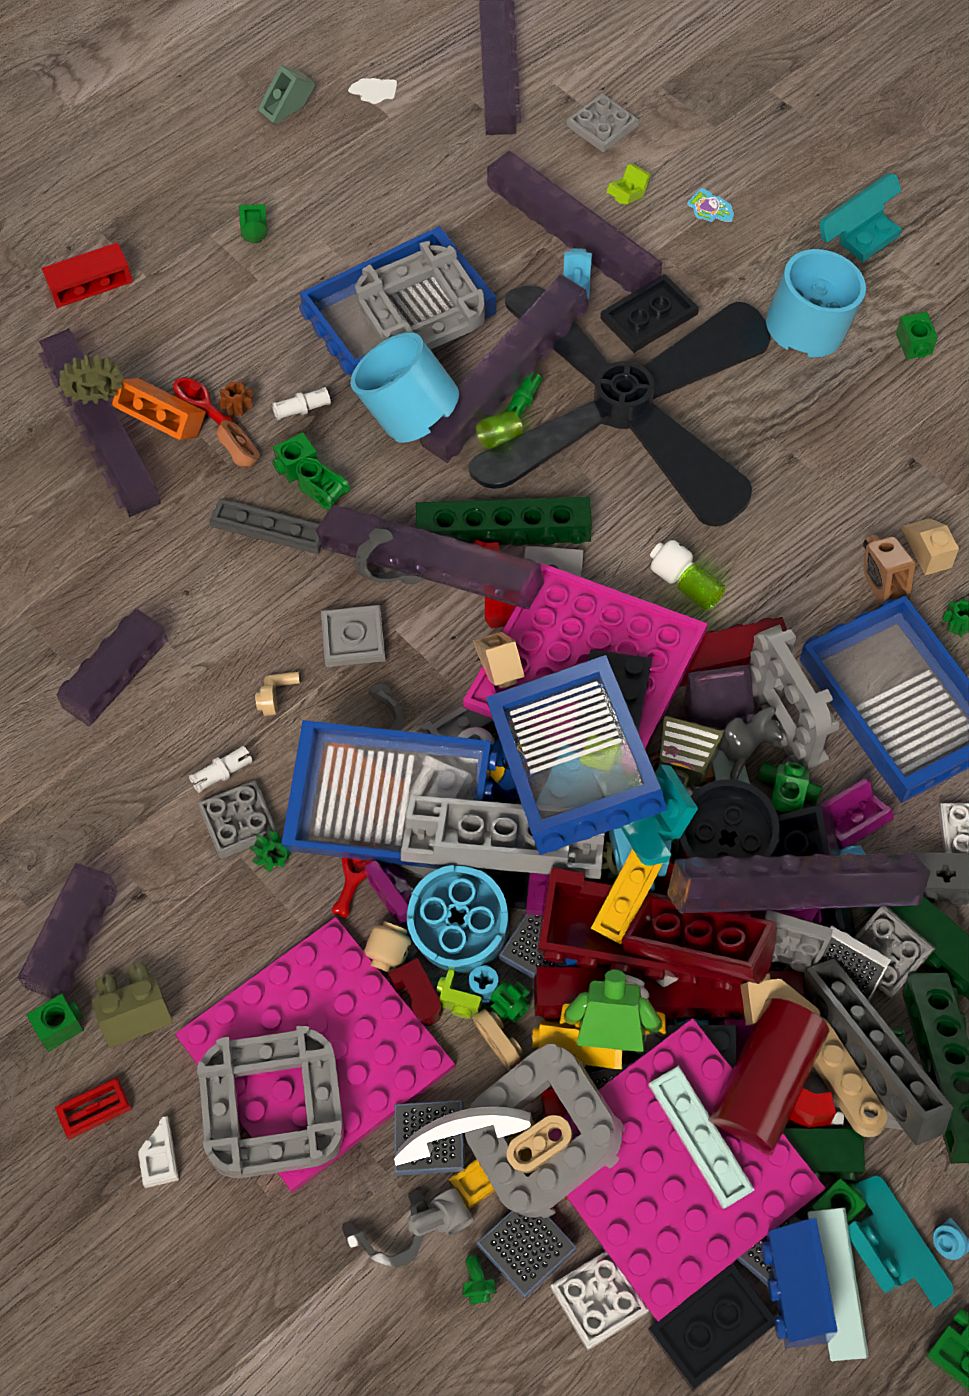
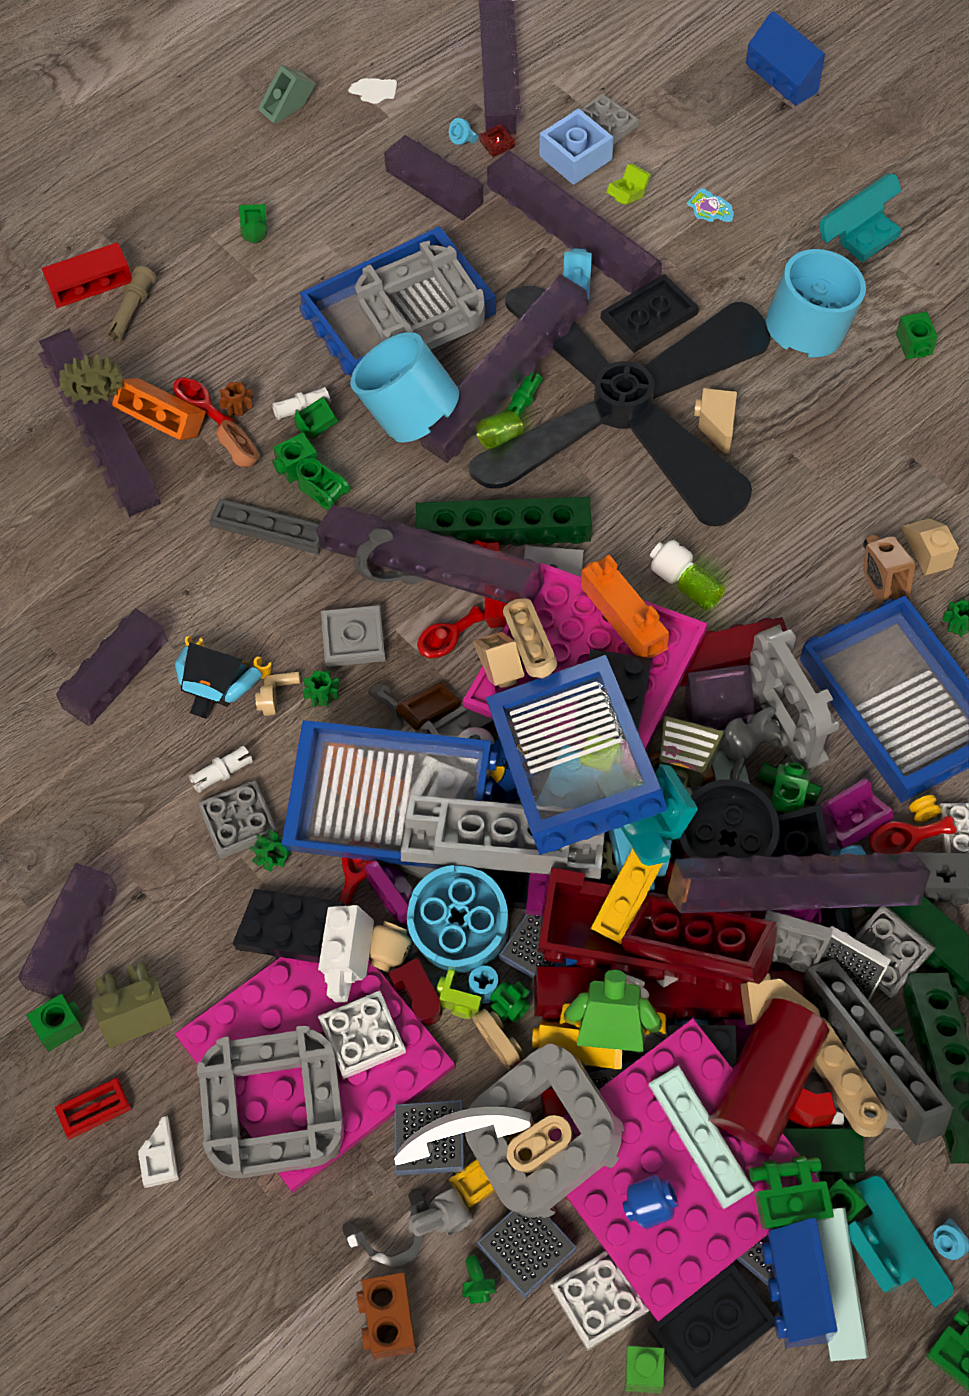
none -> dark tan pin [105,266,156,342]
none -> torso [175,636,271,719]
none -> black plate [233,889,345,963]
none -> green plate [294,397,339,438]
none -> green gear [302,670,340,708]
none -> white hinge [318,905,374,1002]
none -> white tile [318,991,406,1079]
none -> dark orange brick [357,1272,416,1360]
none -> clear purple brick [384,135,483,221]
none -> reddish brown tile [396,682,462,731]
none -> red piece [417,606,485,659]
none -> medium azure plate [449,118,478,145]
none -> clear red plate [479,124,515,157]
none -> tan plate [503,598,557,678]
none -> light blue brick [539,108,613,185]
none -> orange brick [581,554,669,658]
none -> blue head [622,1175,679,1229]
none -> bright green brick [625,1346,664,1393]
none -> tan slope [694,388,737,454]
none -> blue slope [746,11,825,106]
none -> green plate [749,1156,834,1230]
none -> red piece [869,815,957,859]
none -> yellow bush [909,795,942,823]

